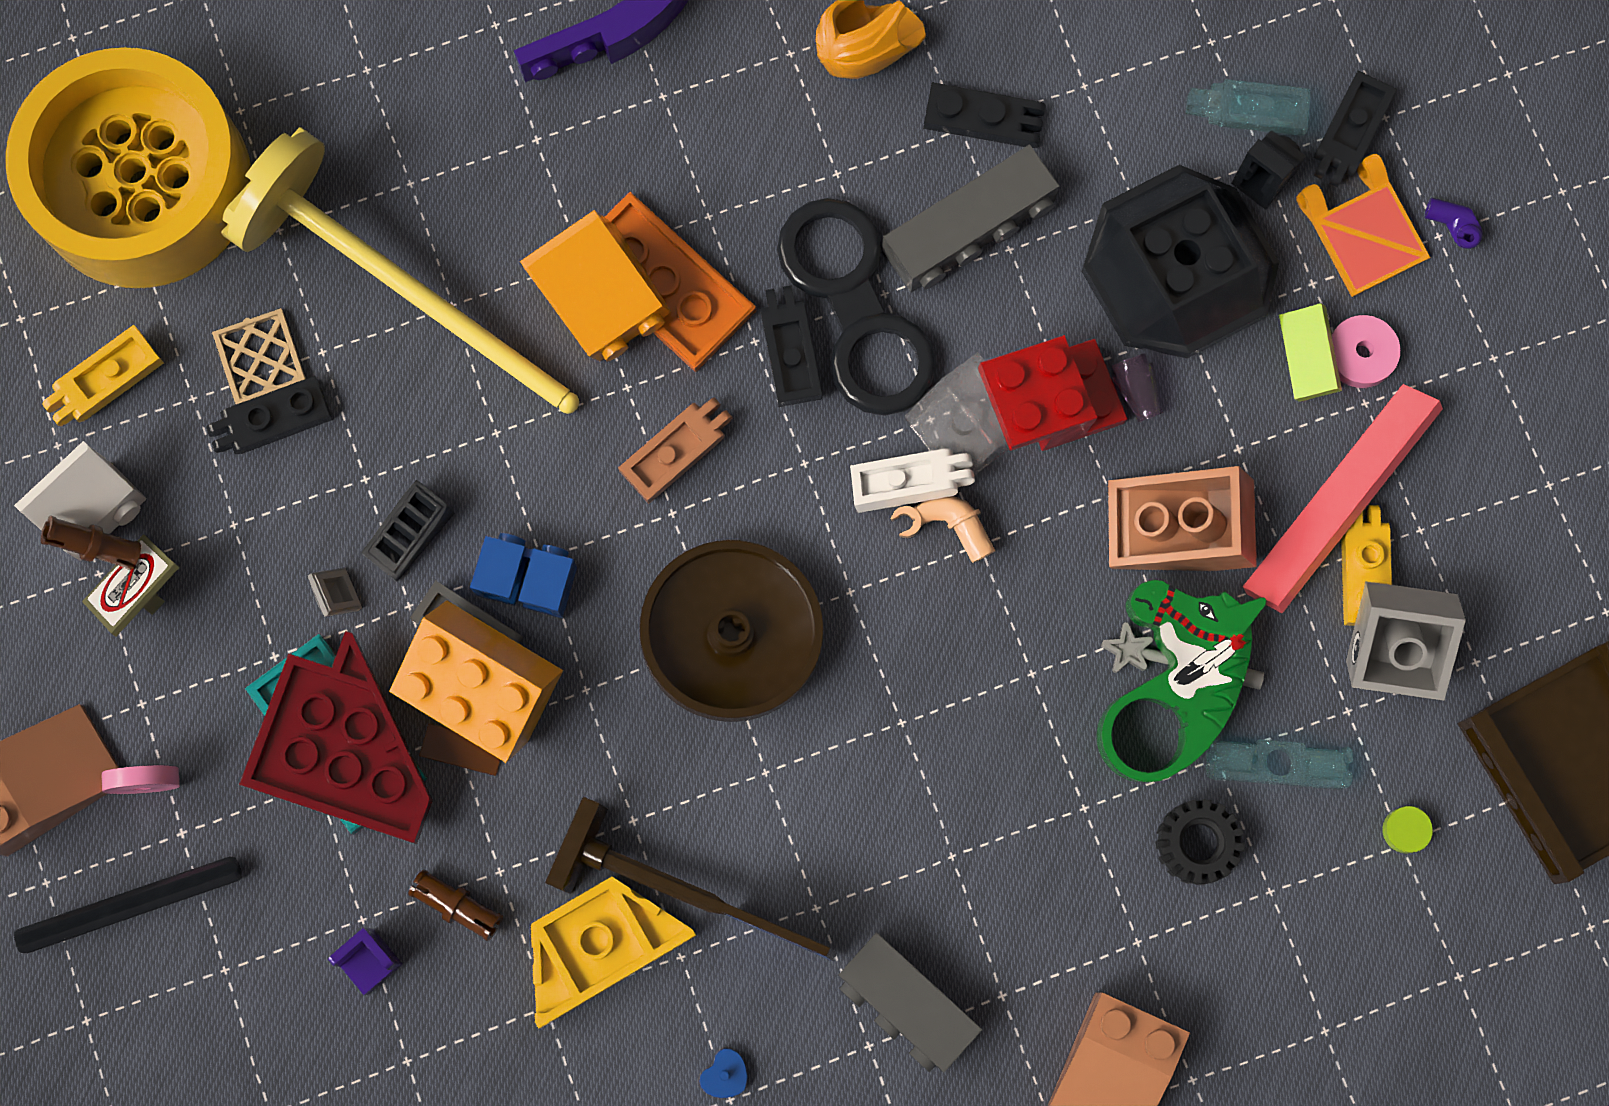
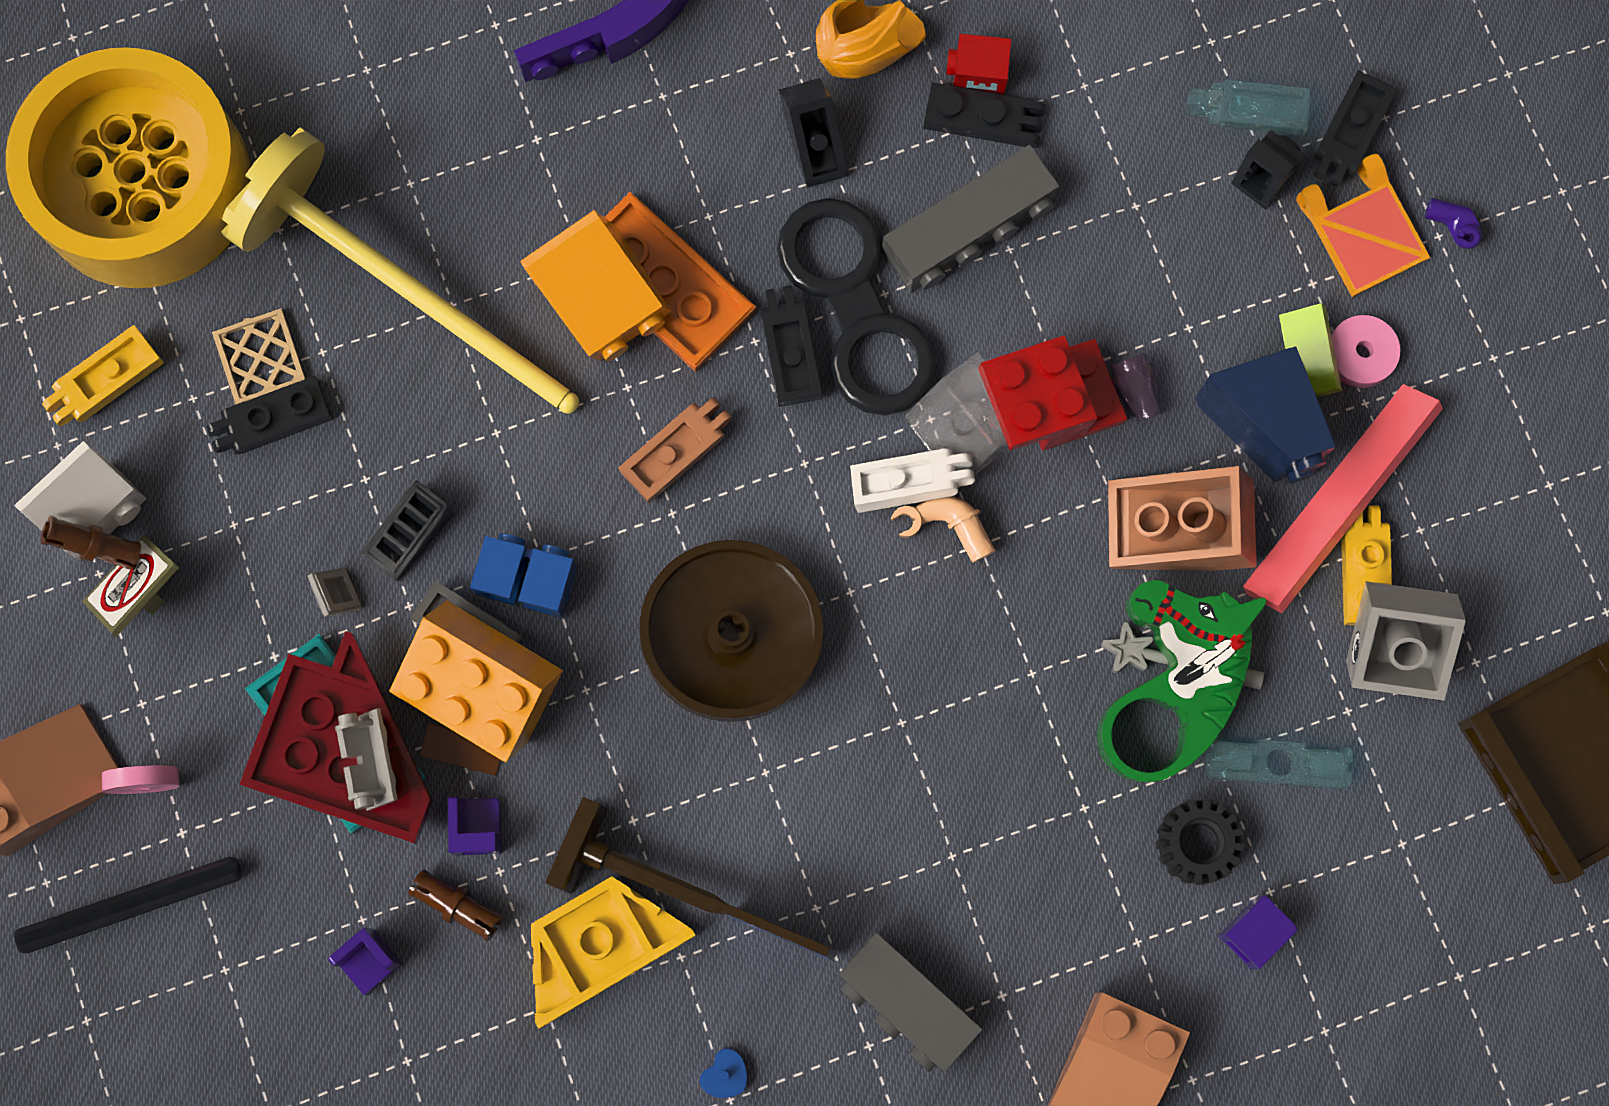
black piece [1081,165,1280,358] -> none
lime tile [1382,806,1433,854] -> none
none -> light grey hinge [335,708,398,811]
none -> dark purple panel [448,797,501,856]
none -> black slope [779,78,849,188]
none -> red brick [946,33,1011,95]
none -> dark blue slope [1195,346,1336,483]
none -> dark purple panel [1218,895,1297,970]

